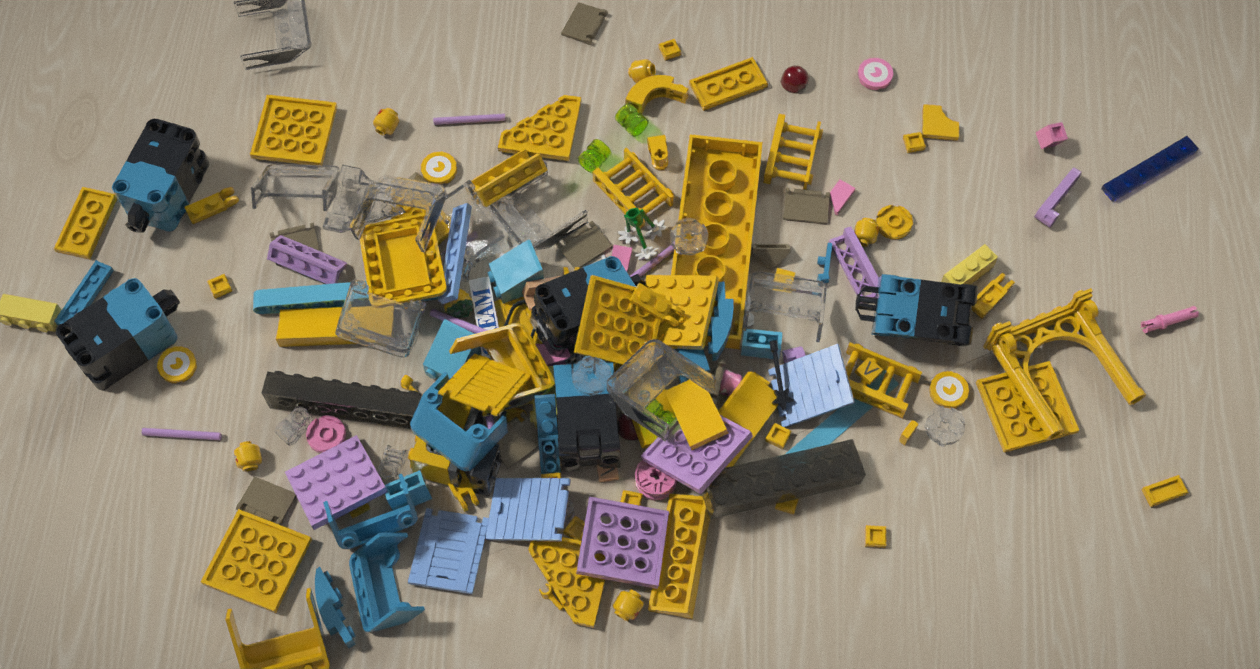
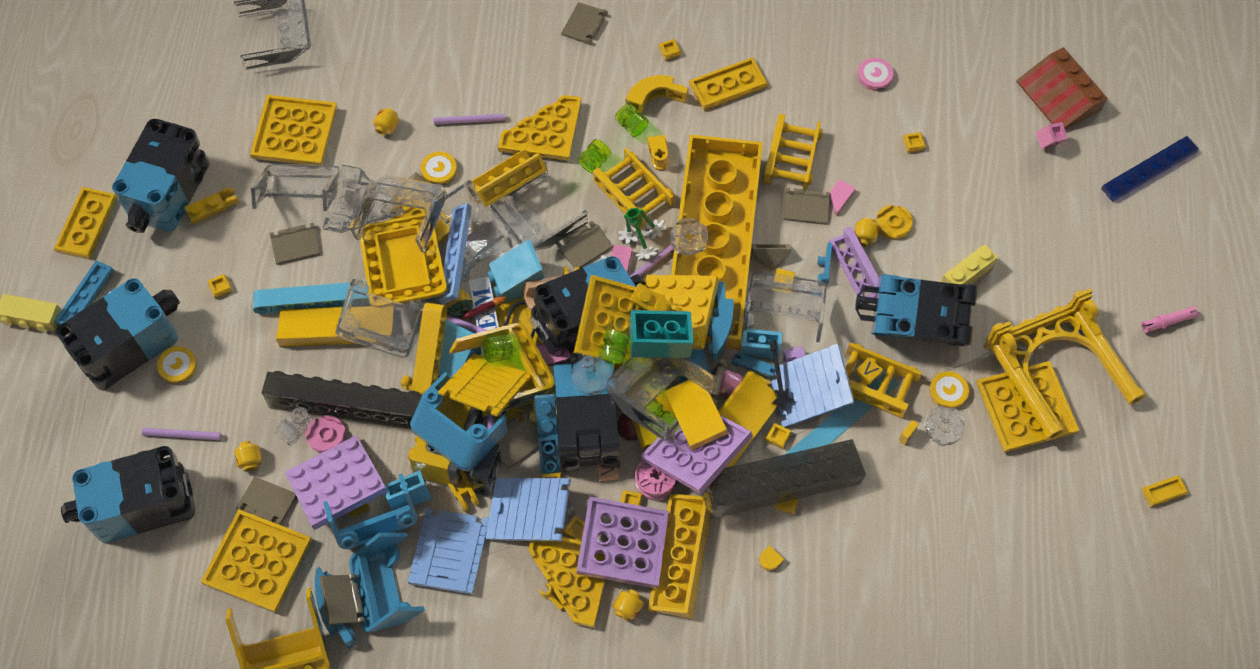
lavender fence [267,235,347,284] -> none
clear piece [378,445,407,485] -> none
yellow head [628,59,656,83] -> none
dark red hair [780,65,809,93] -> none
yellow tile [865,525,886,548] -> none
yellow tile [922,104,959,141] -> none
yellow hinge [971,273,1015,319] -> none
lavender beam [1034,167,1082,227] -> none
none -> black piece [61,446,195,543]
none -> dark tan piece [320,574,365,625]
none -> yellow beam [411,303,447,399]
none -> dark red piece [463,296,506,319]
none -> clear neon green wheel [482,333,519,363]
none -> clear neon green wheel [598,329,630,364]
none -> teal brick [629,310,694,358]
none -> dark azure piece [730,352,775,378]
none -> yellow tile [759,545,784,571]
none -> dark orange slope [1016,47,1107,130]

